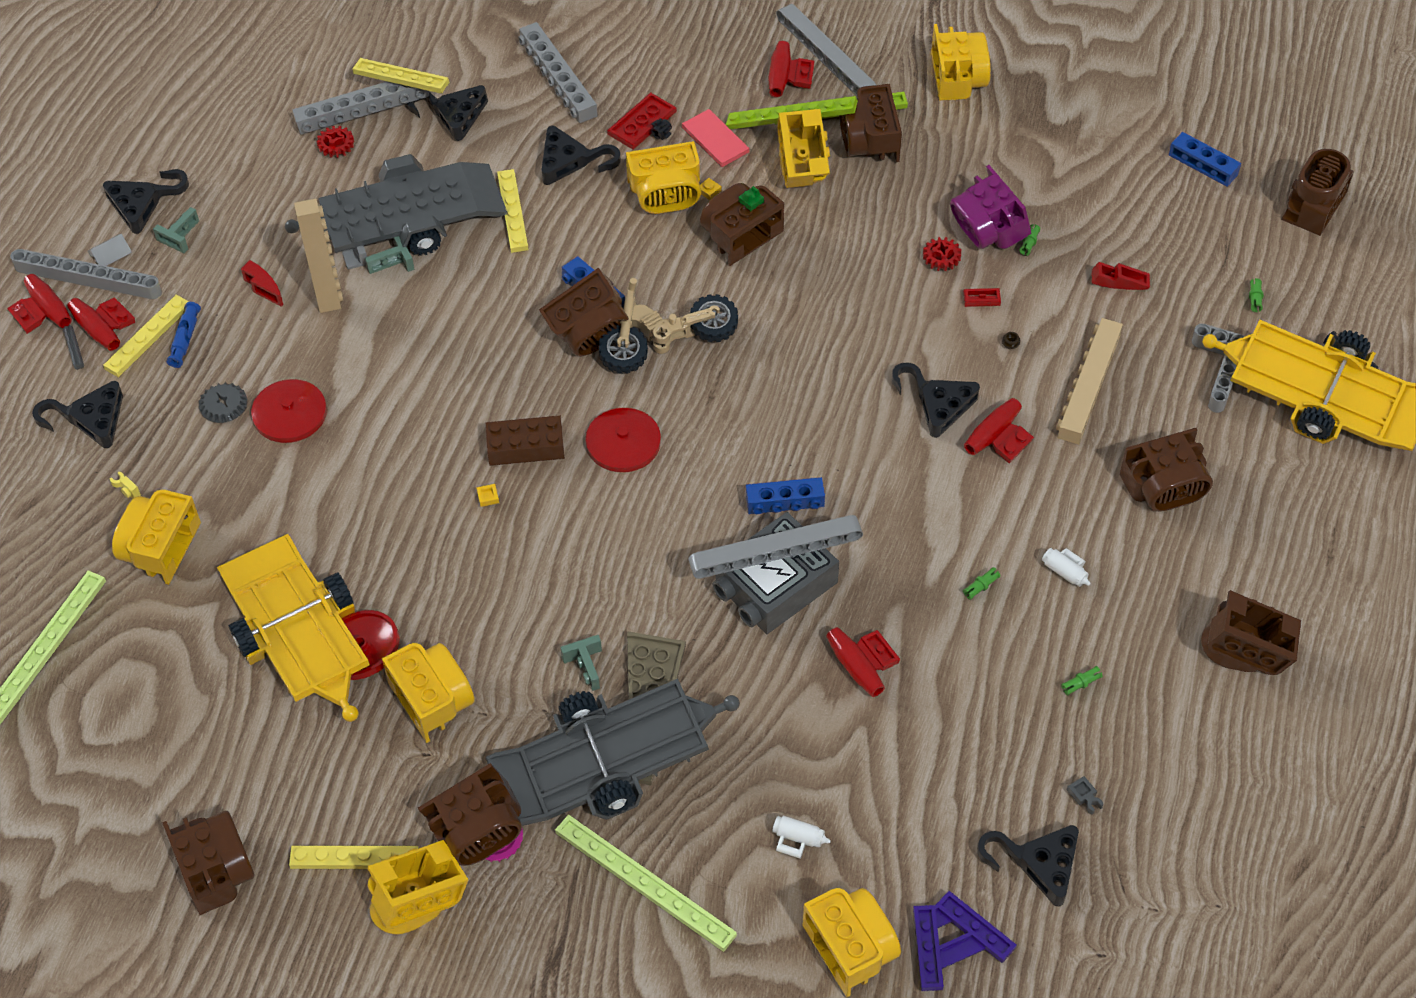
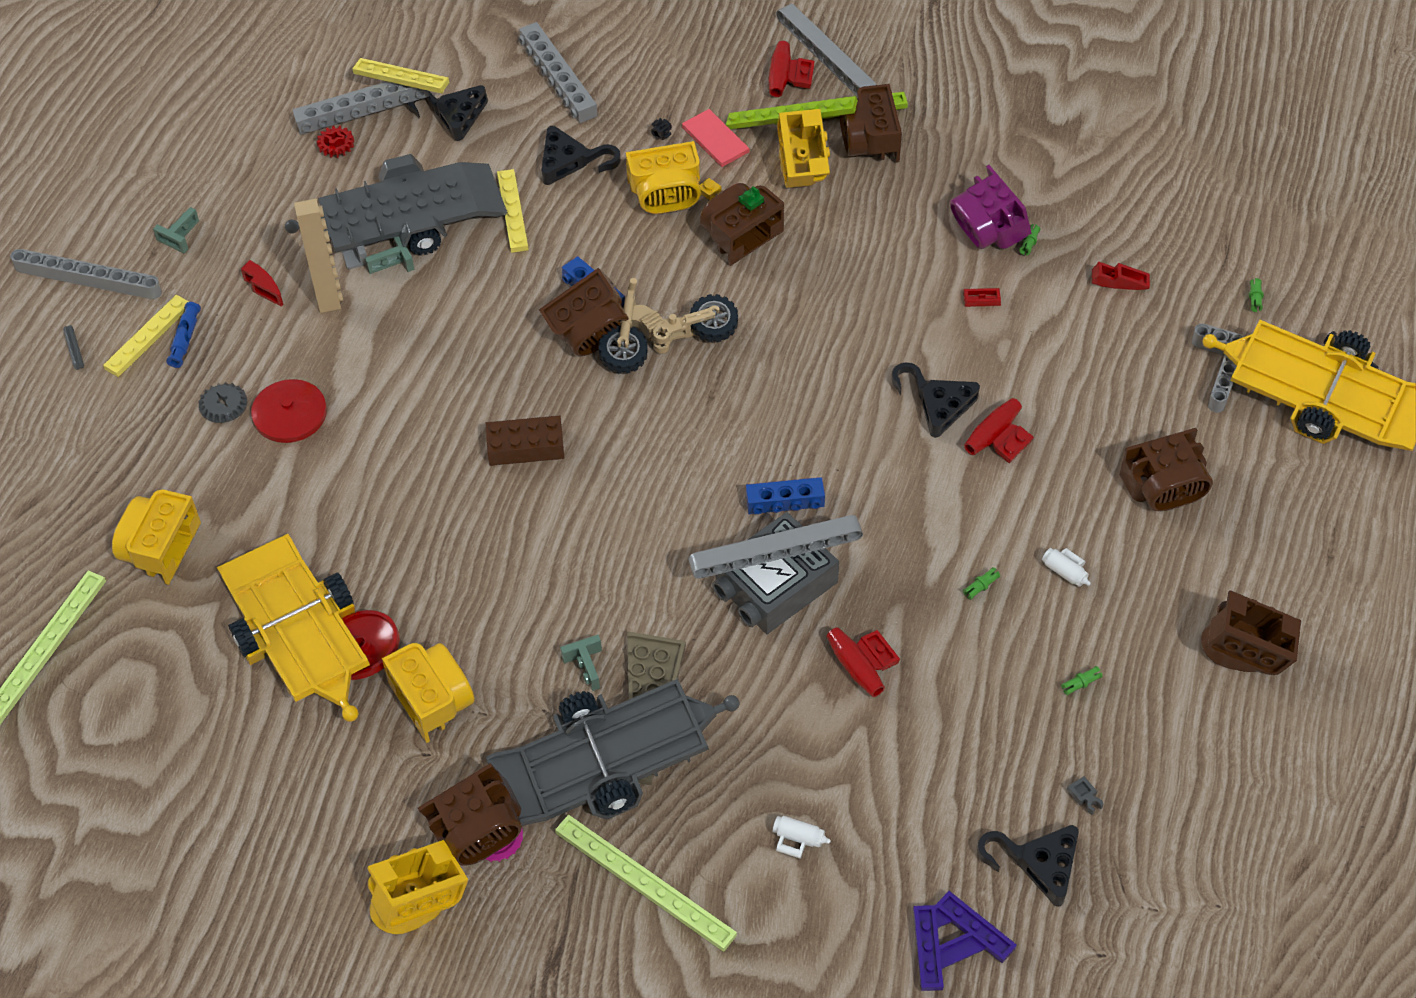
red plate [7,274,72,334] -> none
black piece [32,381,123,448] -> none
red plate [67,297,135,351] -> none
light grey panel [88,234,131,266] -> none
black piece [103,169,189,234] -> none
light yellow plate [110,472,141,499] -> none
reddish brown brick [162,811,255,915] -> none
light yellow plate [289,846,419,869] -> none
yellow plate [476,484,499,507] -> none
red dish [586,408,661,472] -> none
red tile [607,92,677,150] -> none
yellow brick [803,888,901,998] -> none
red gear [923,237,962,271] -> none
yellow brick [931,24,991,101] -> none
dark brown plate [1002,332,1021,349] -> none
tan brick [1056,318,1123,445] -> none
blue brick [1169,132,1241,187] -> none
reddish brown brick [1281,149,1354,236] -> none

